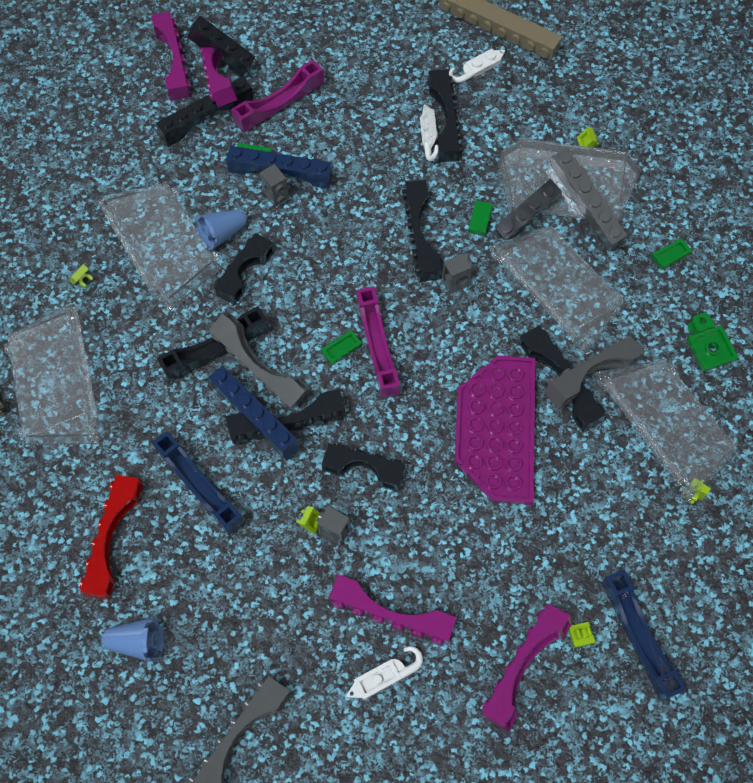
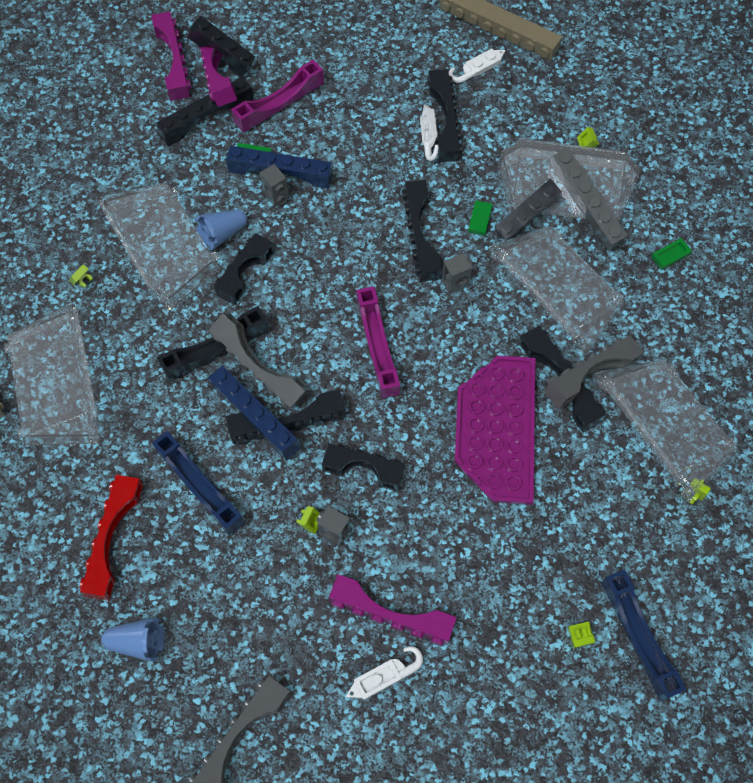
green tile [321,330,362,366] -> none
magenta arch [482,604,573,733] -> none
green plate [686,312,739,372] -> none

